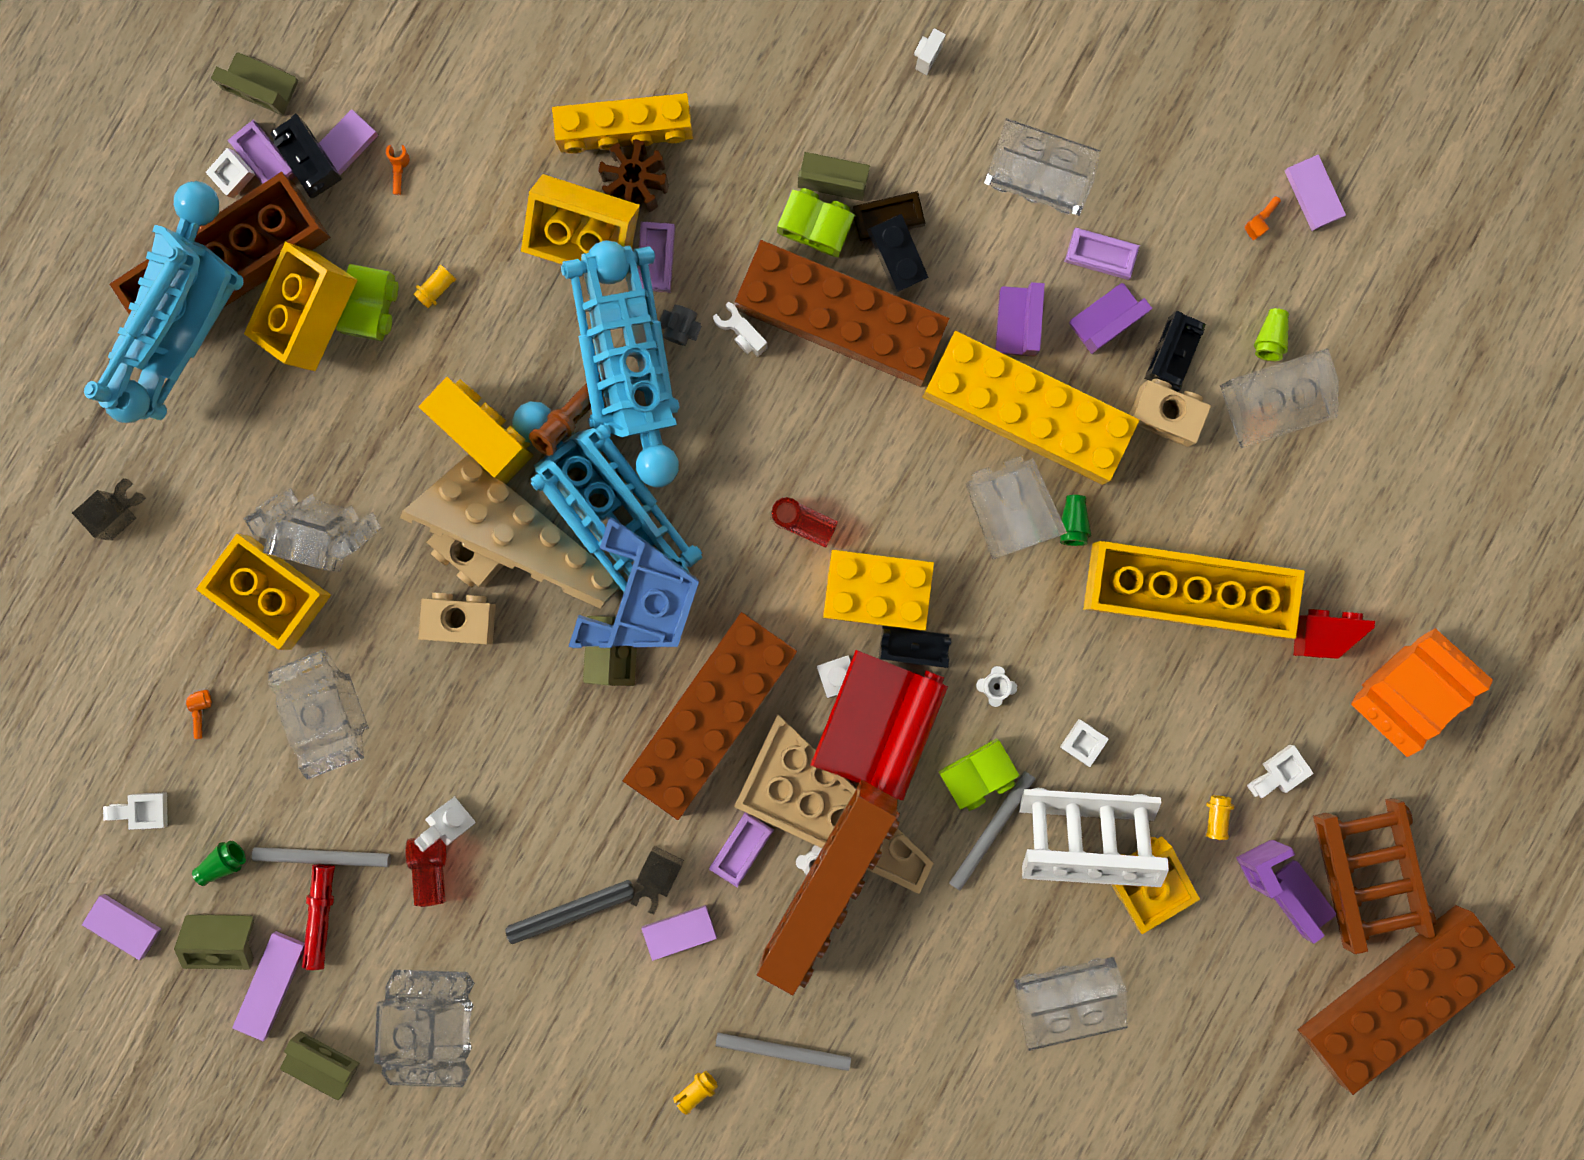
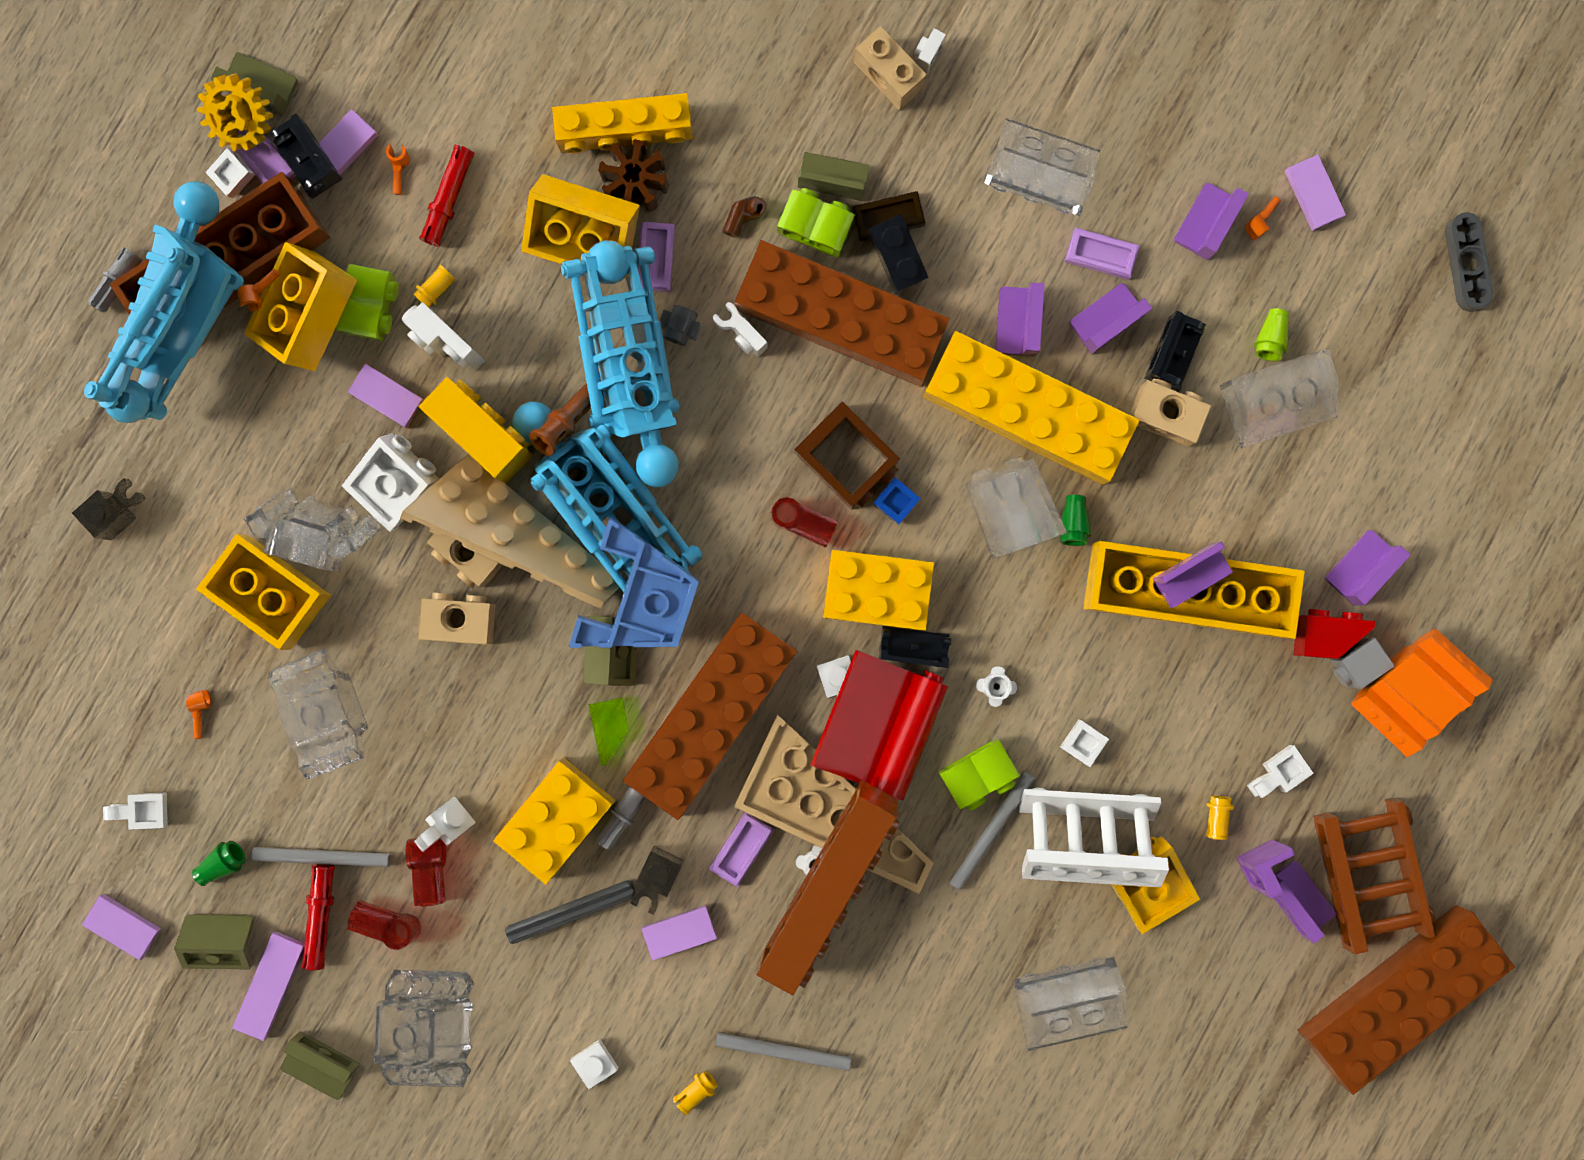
none -> light grey axle [88,247,143,313]
none -> yellow gear [197,73,273,152]
none -> orange hand [237,269,280,311]
none -> white plate [342,433,440,532]
none -> clear red piece [347,900,421,950]
none -> lavender tile [348,364,424,428]
none -> white plate [402,302,485,371]
none -> red pin [419,145,475,247]
none -> yellow brick [493,758,616,885]
none -> white plate [570,1039,618,1090]
none -> clear neon green tile [588,697,629,766]
none -> light grey axle [596,786,647,850]
none -> reddish brown arm [722,196,767,238]
none -> reddish brown window [794,401,900,509]
none -> tan brick [854,26,927,110]
none -> blue plate [873,477,921,525]
none -> medium lavender panel [1153,541,1233,608]
none -> medium lavender panel [1174,183,1249,260]
none -> medium lavender panel [1325,530,1411,606]
none -> light grey brick [1330,638,1395,689]
none -> dark grey beam [1445,212,1493,312]

